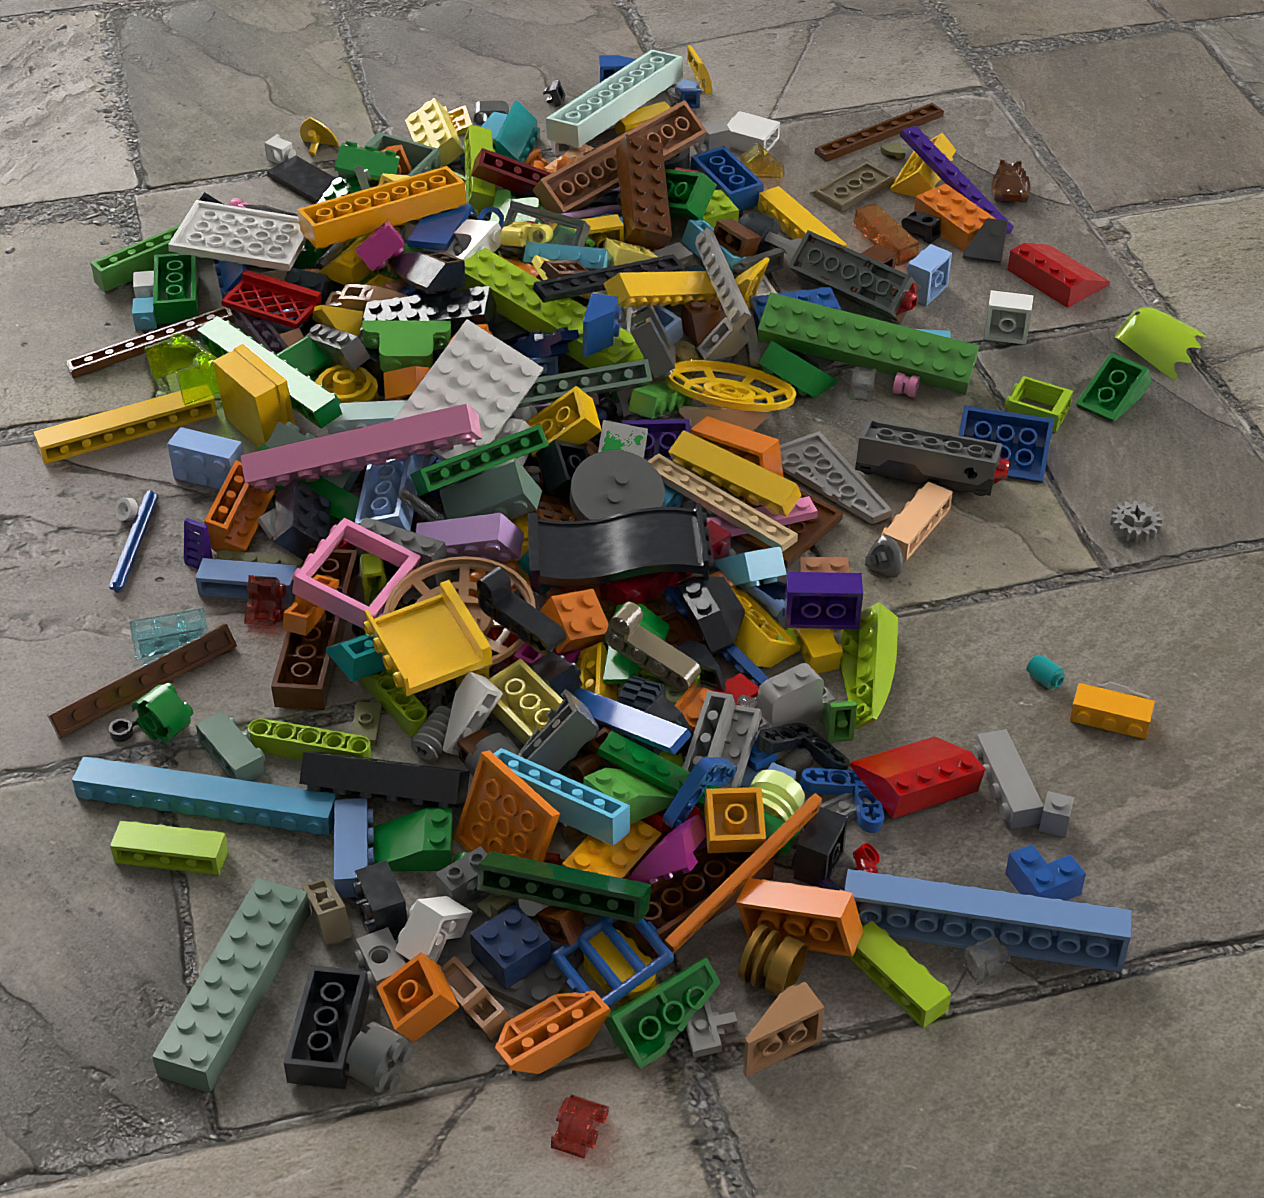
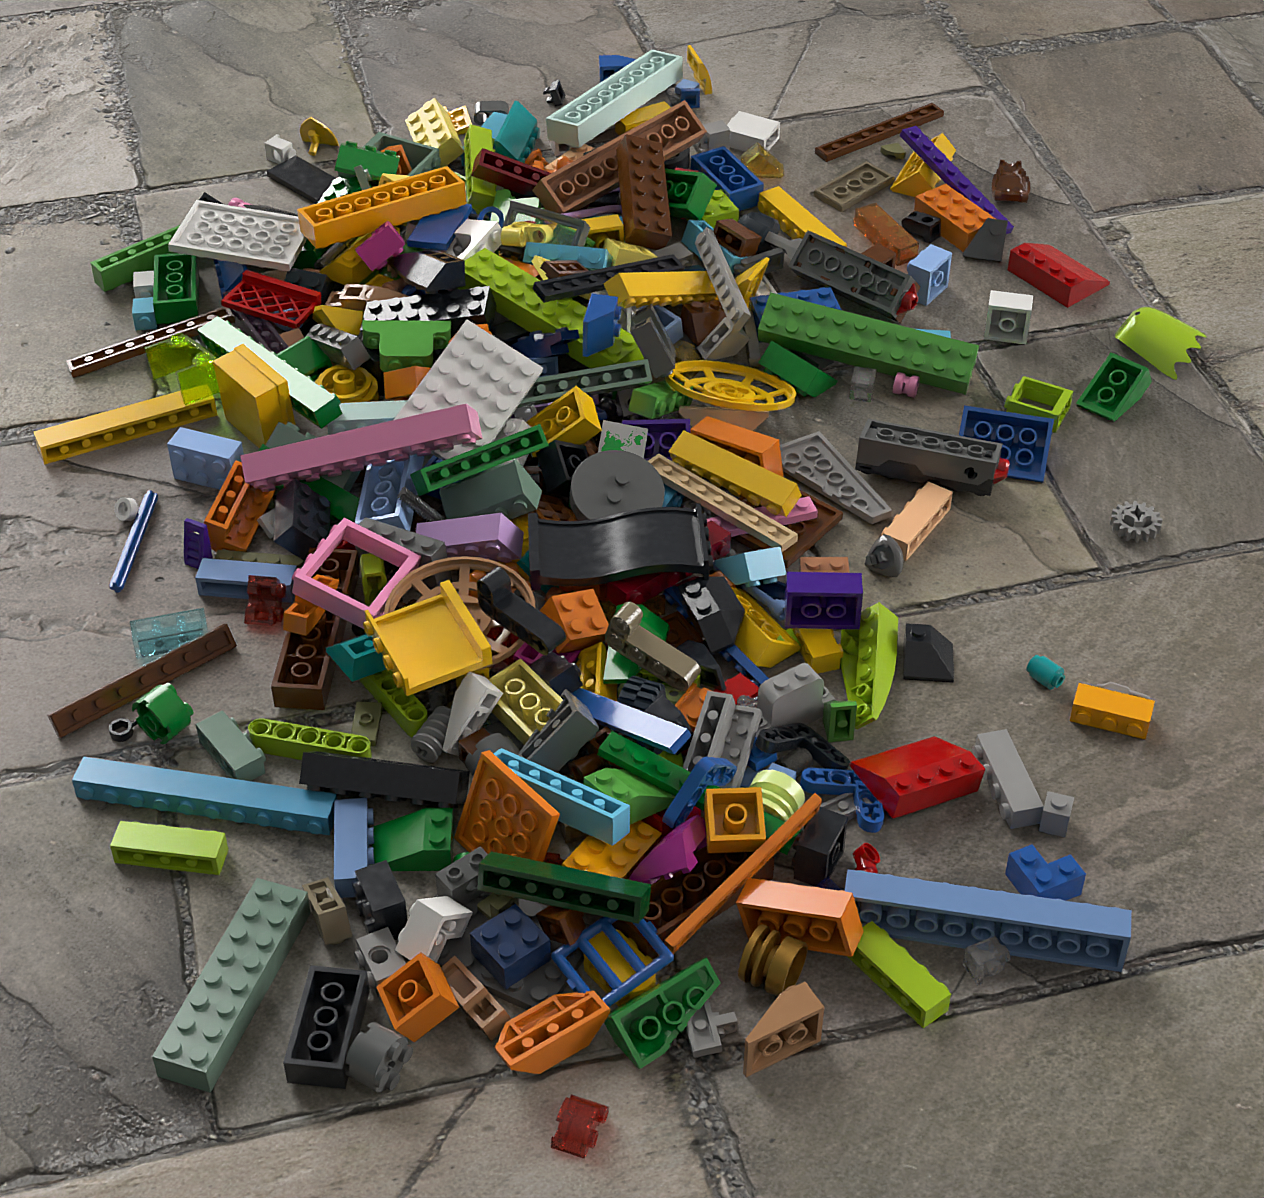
none -> black slope [903,623,954,683]

